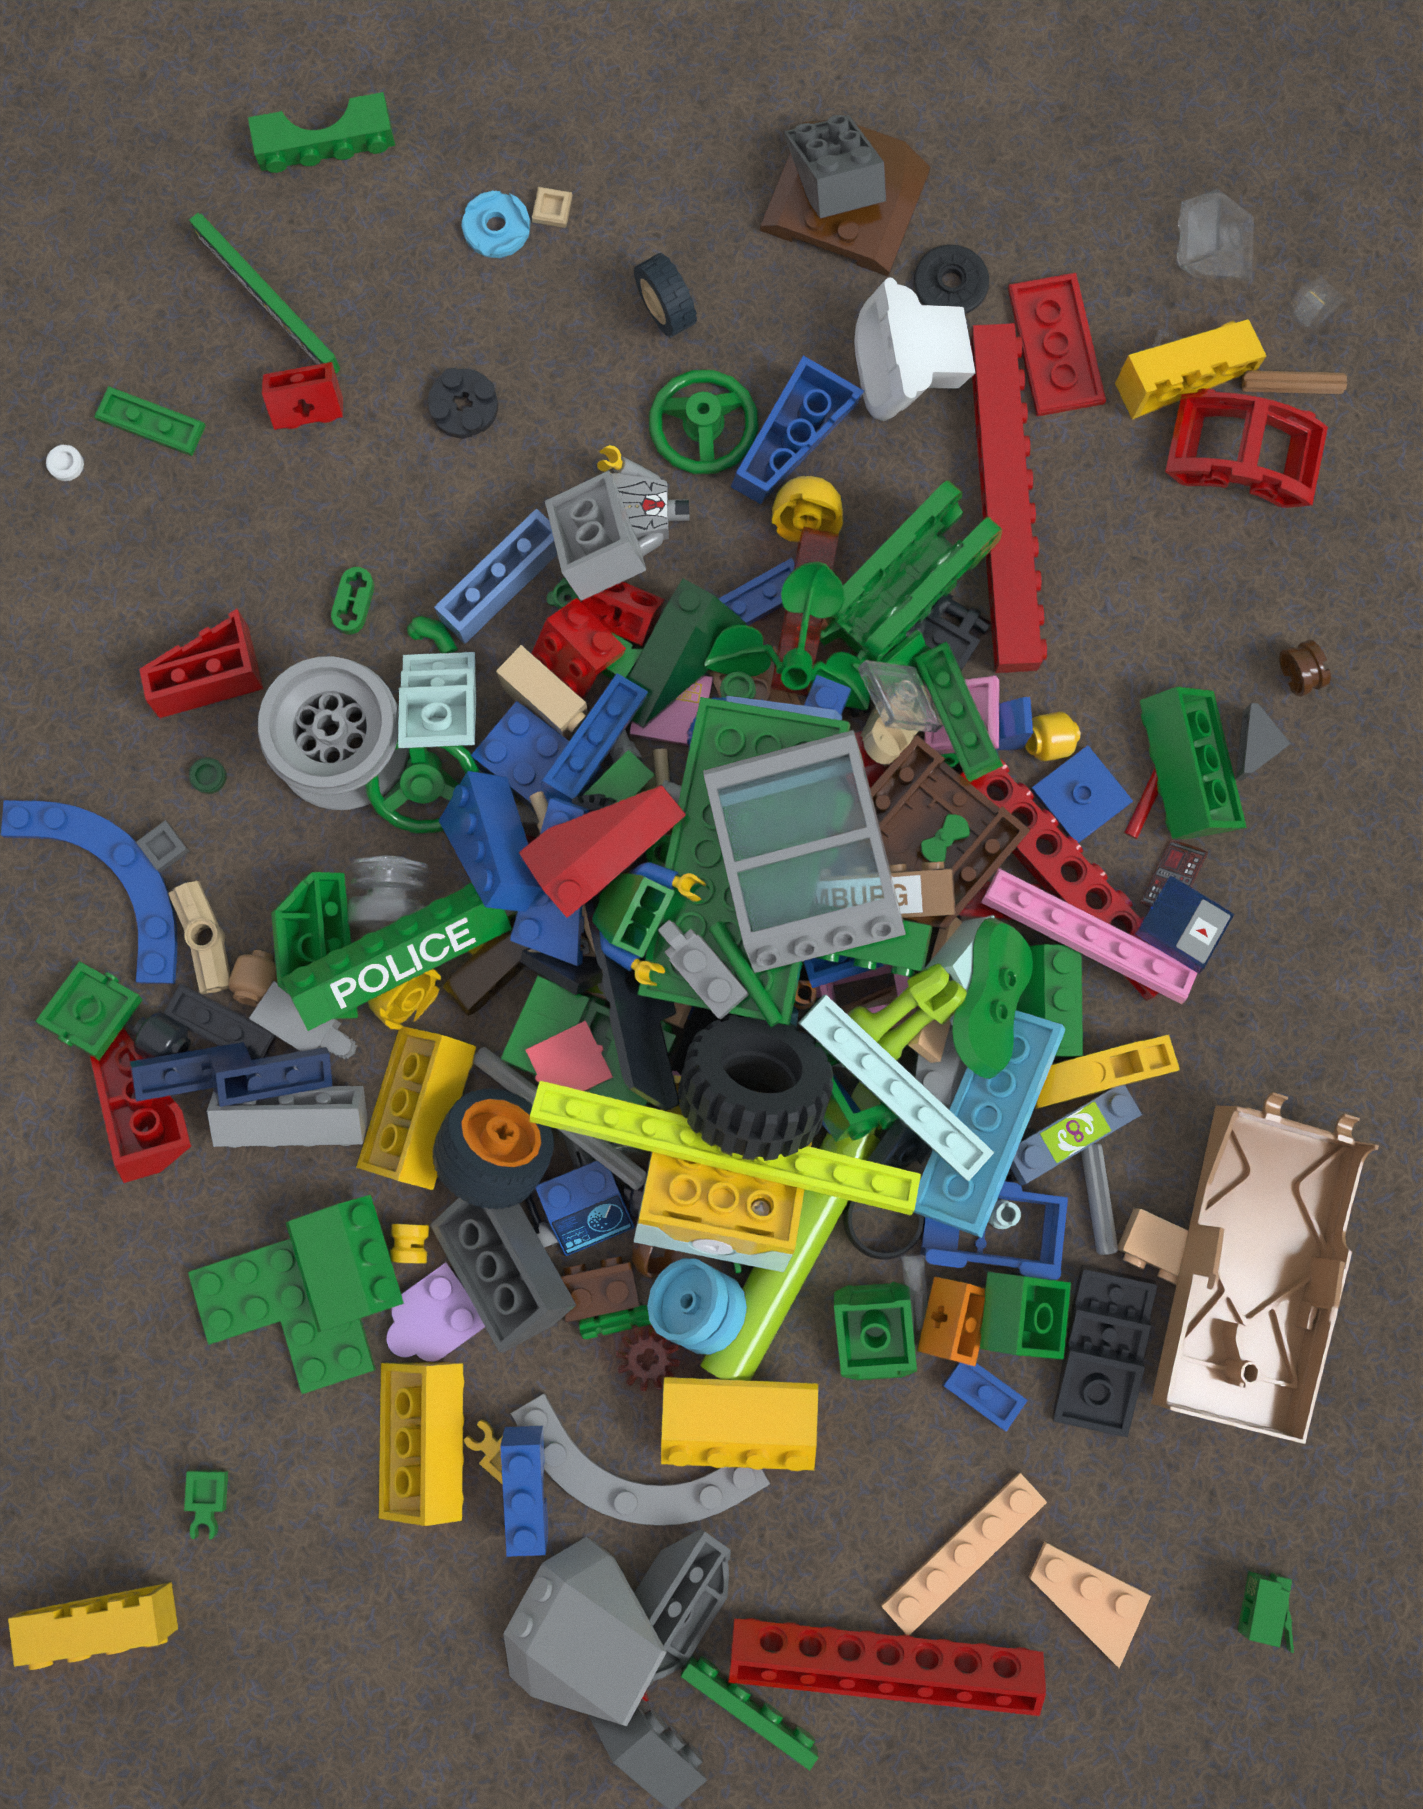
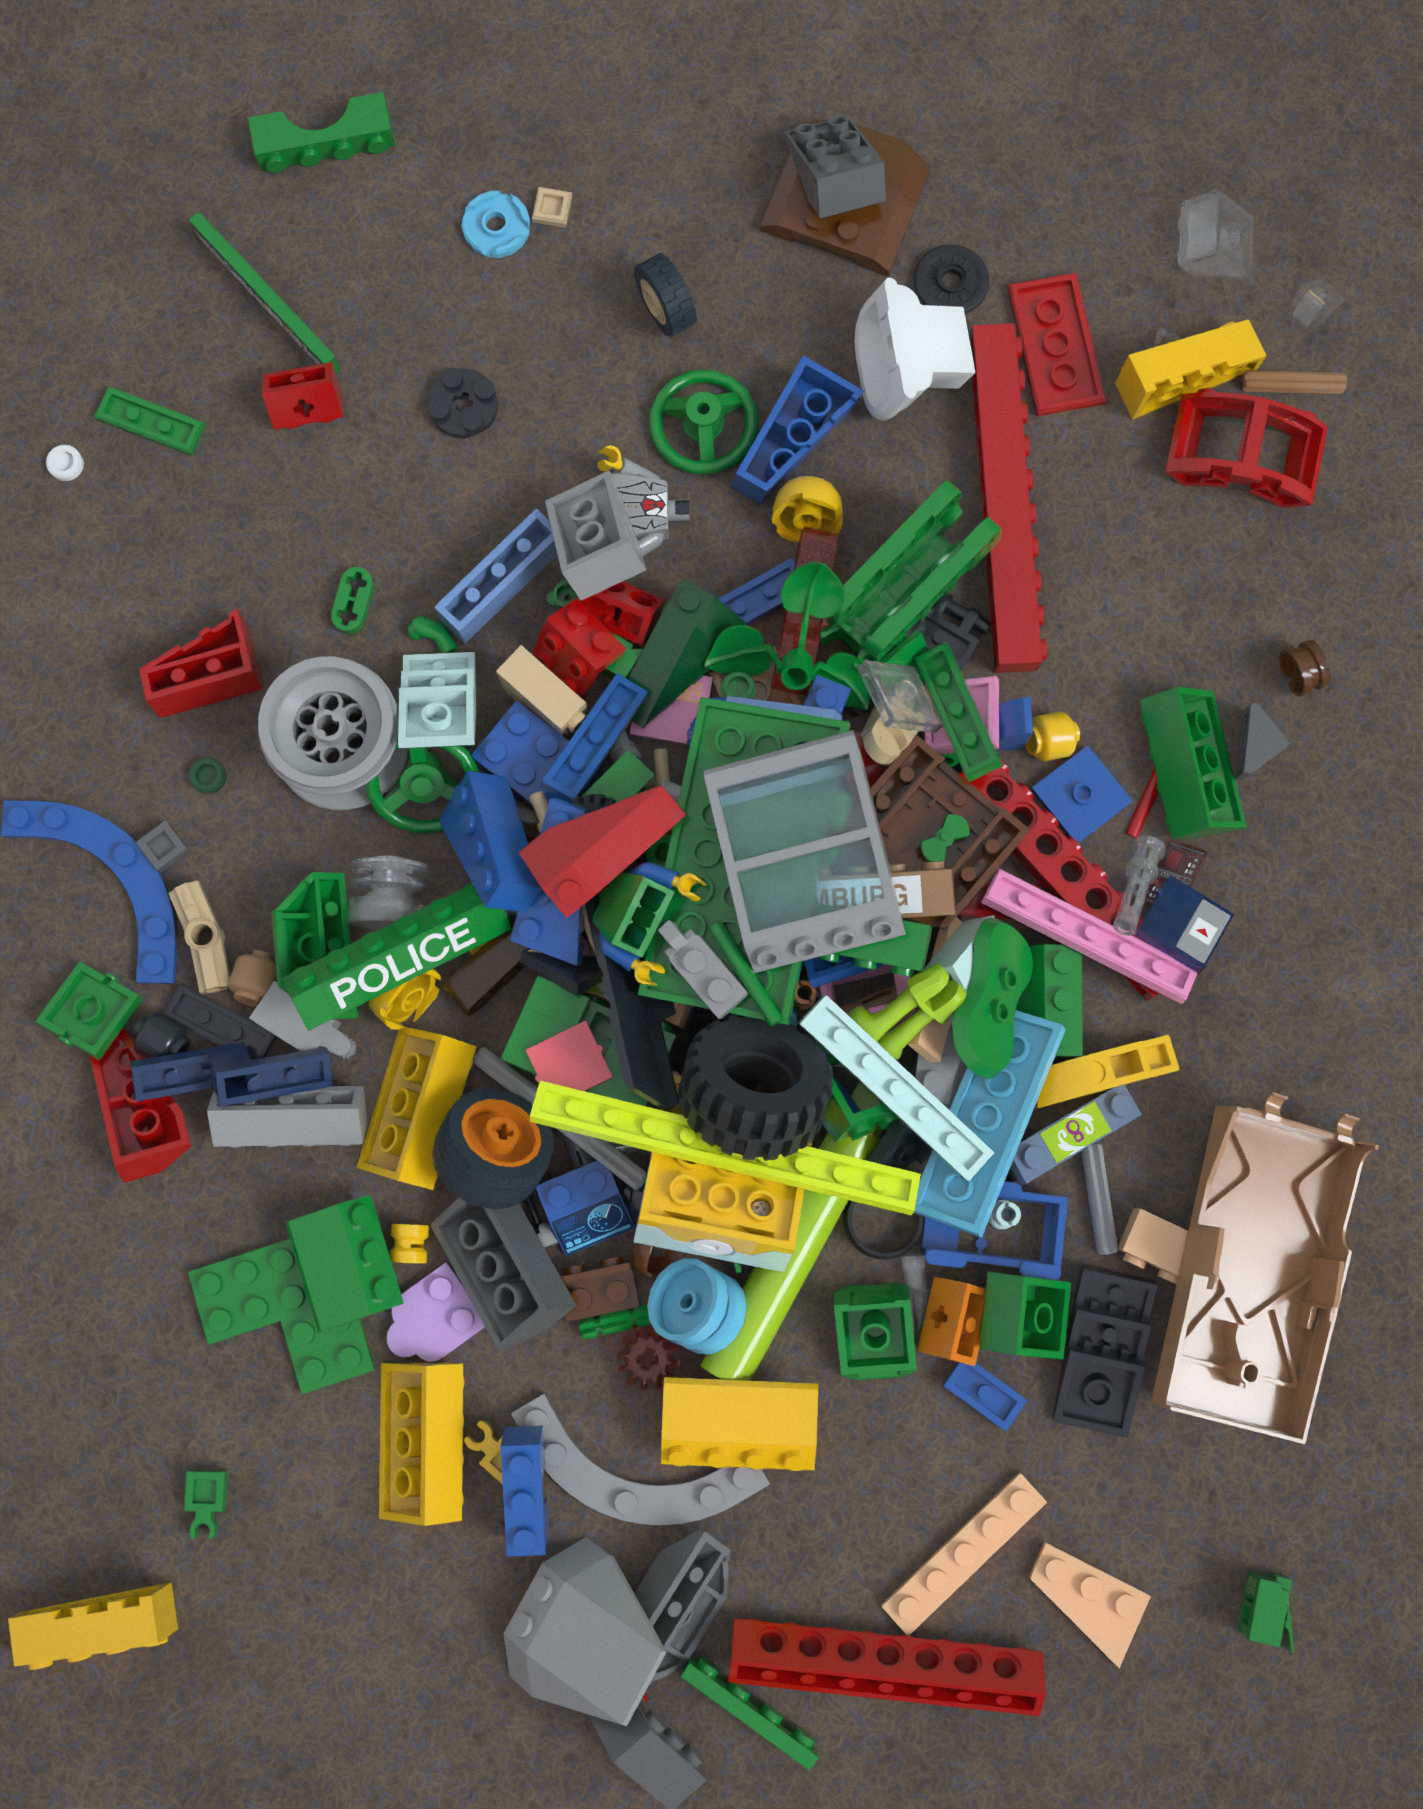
none -> clear pin [1113,835,1166,936]

